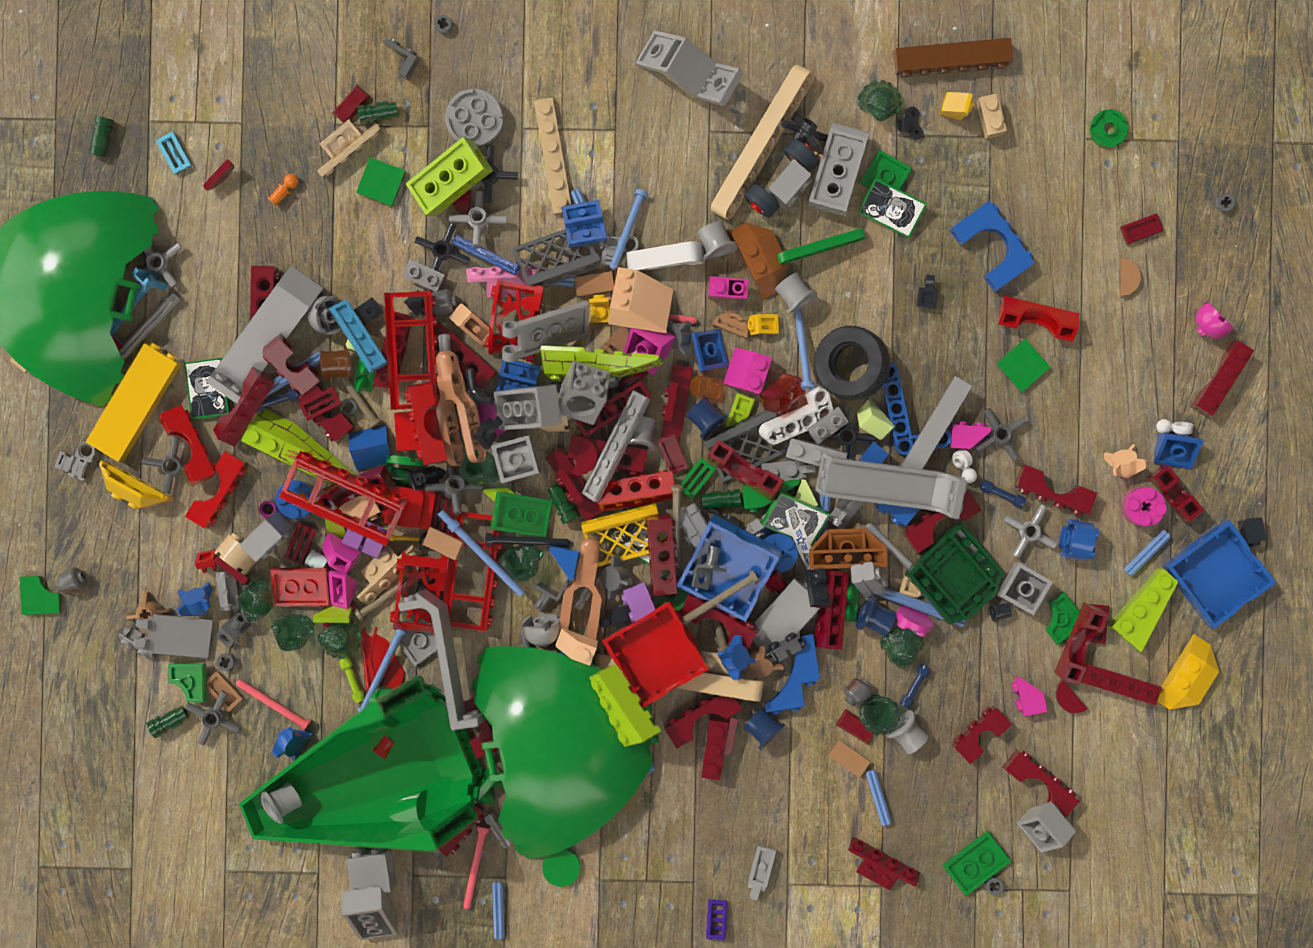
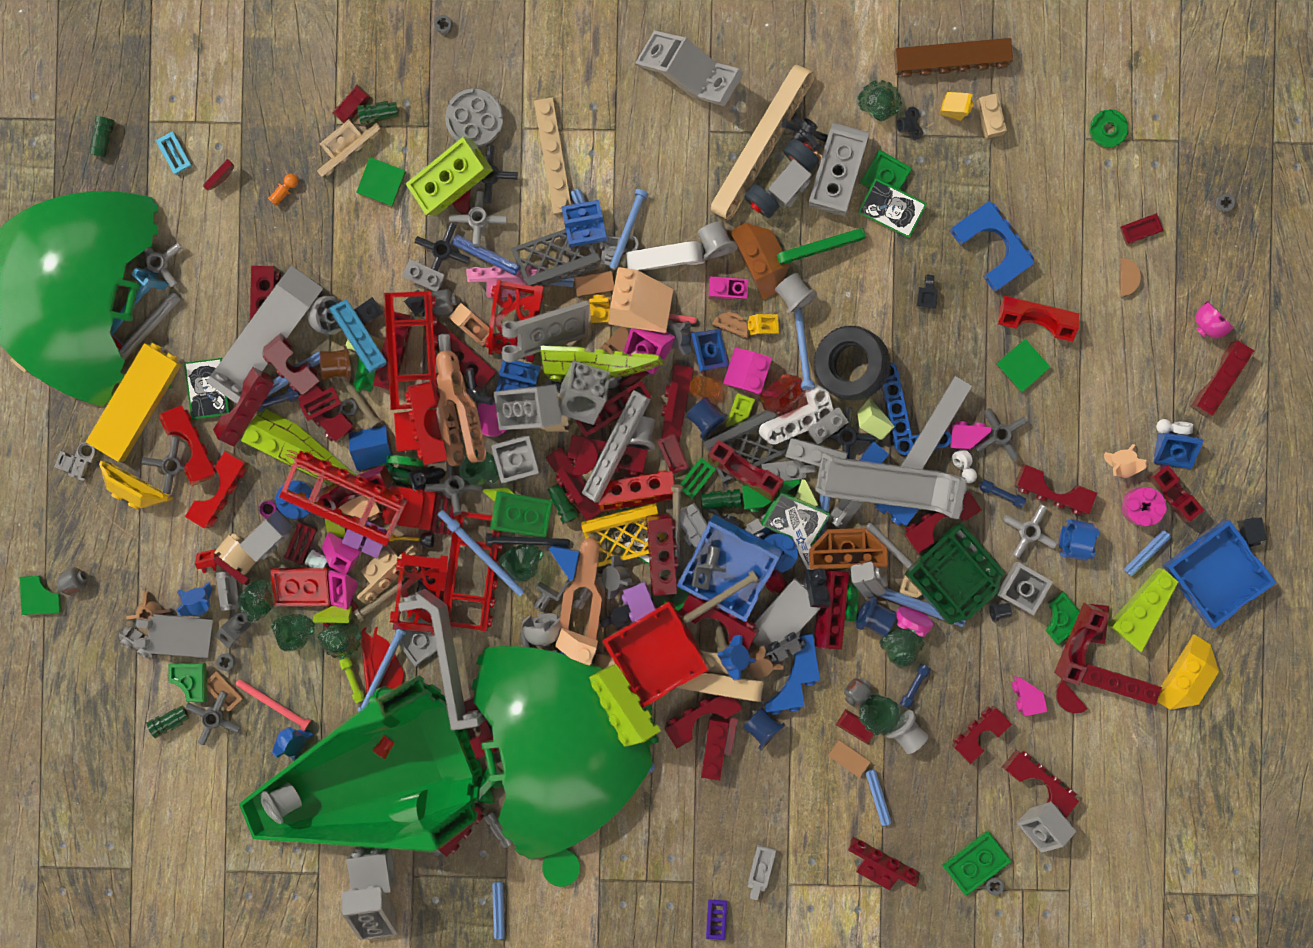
dark grey bracket [382,38,419,80] -> none
medium nougat tile [423,527,465,560] -> none
coral bar [463,825,490,909] -> none
black plate [475,416,503,450] -> none

